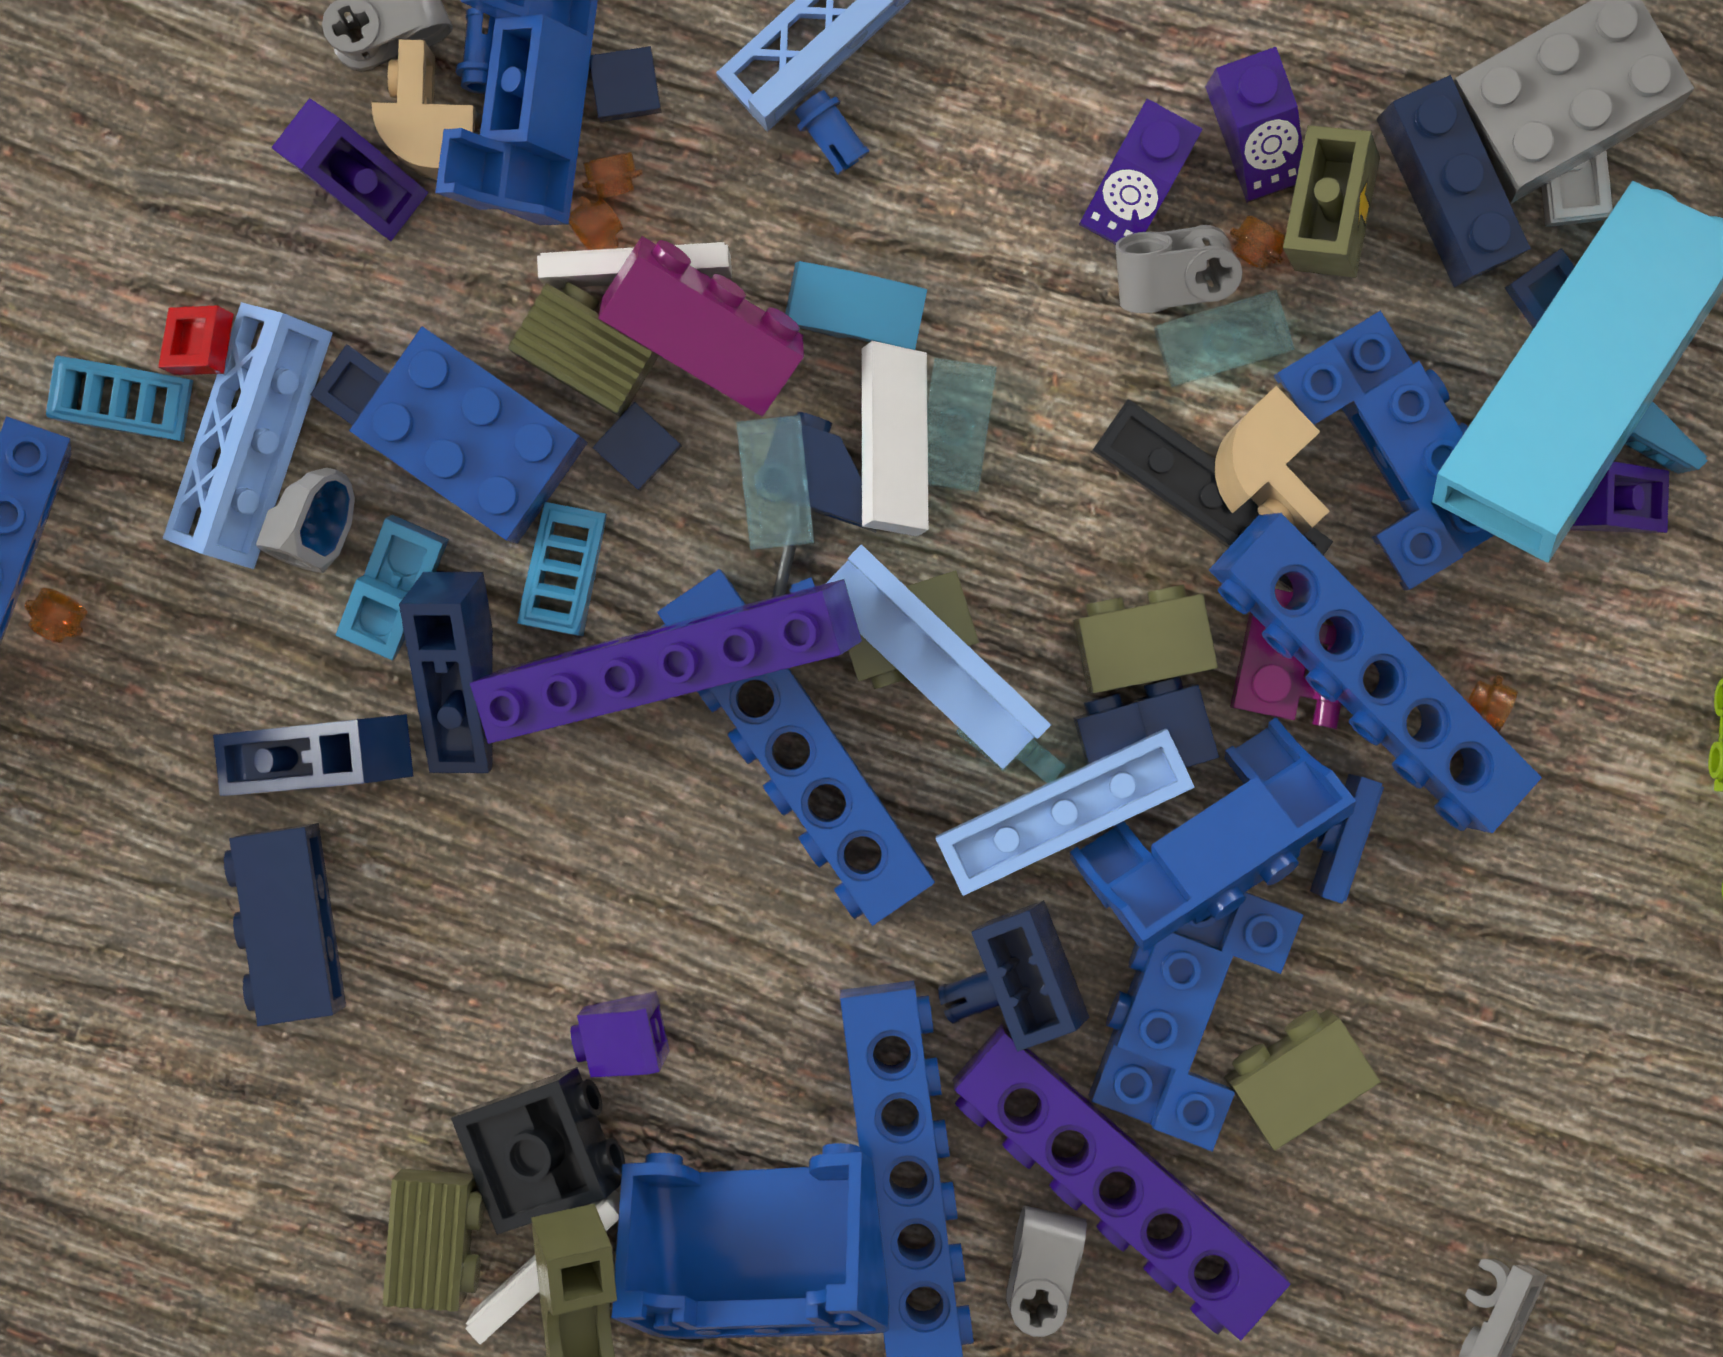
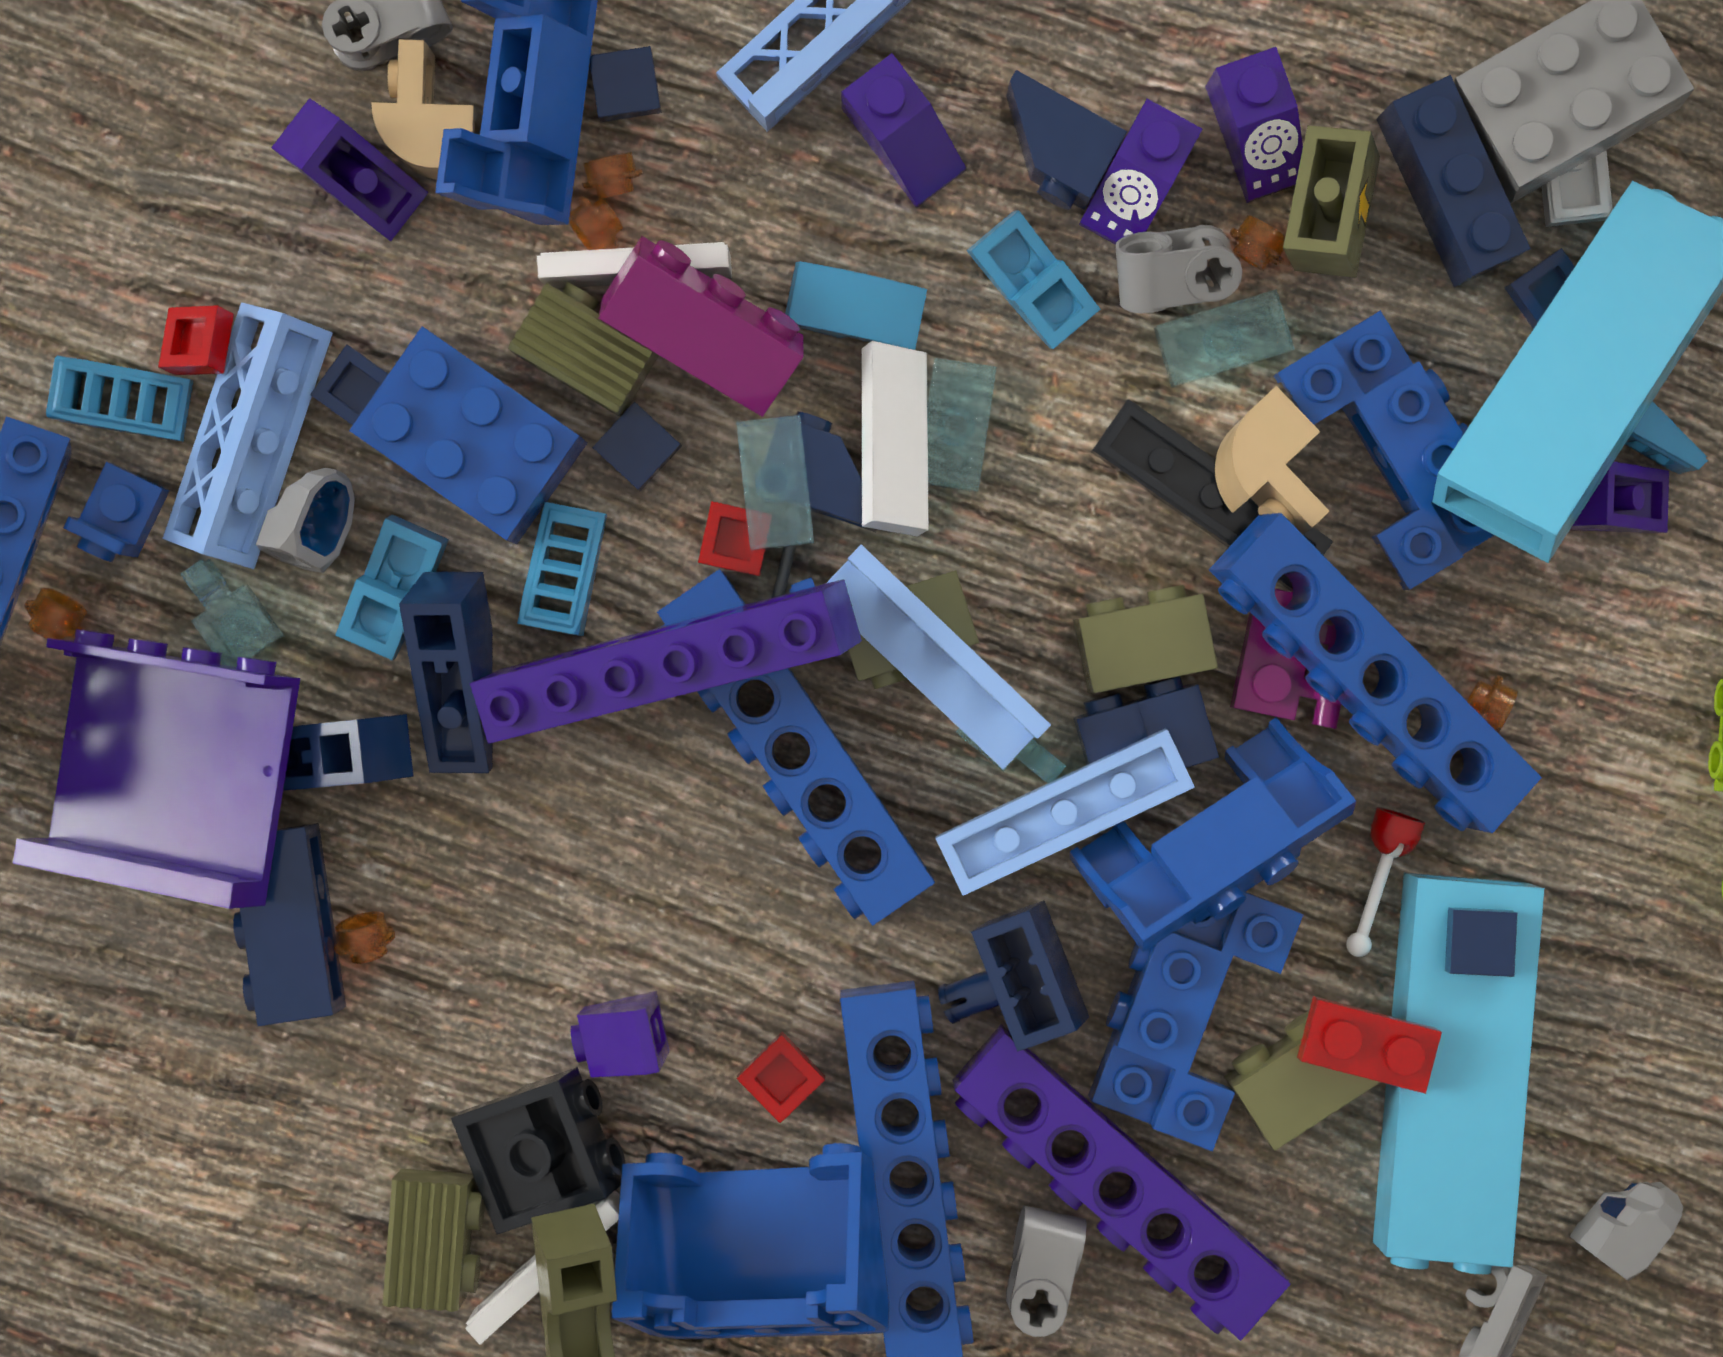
blue pin [455,8,495,94] -> none
blue pin [794,90,870,175] -> none
blue plate [1310,774,1384,904] -> none
none -> panel [13,629,300,909]
none -> blue bracket [63,462,169,562]
none -> clear light blue plate [180,559,284,667]
none -> clear orange plate [334,911,395,964]
none -> red plate [698,501,774,577]
none -> red plate [736,1031,825,1123]
none -> dark purple slope [841,53,966,208]
none -> dark azure slope [966,210,1101,349]
none -> dark blue slope [1006,70,1127,210]
none -> red plate [1297,996,1442,1094]
none -> hinge [1346,807,1425,957]
none -> medium azure brick [1373,872,1545,1274]
none -> dark blue tile [1445,907,1518,977]
none -> light grey rock [1570,1182,1683,1281]

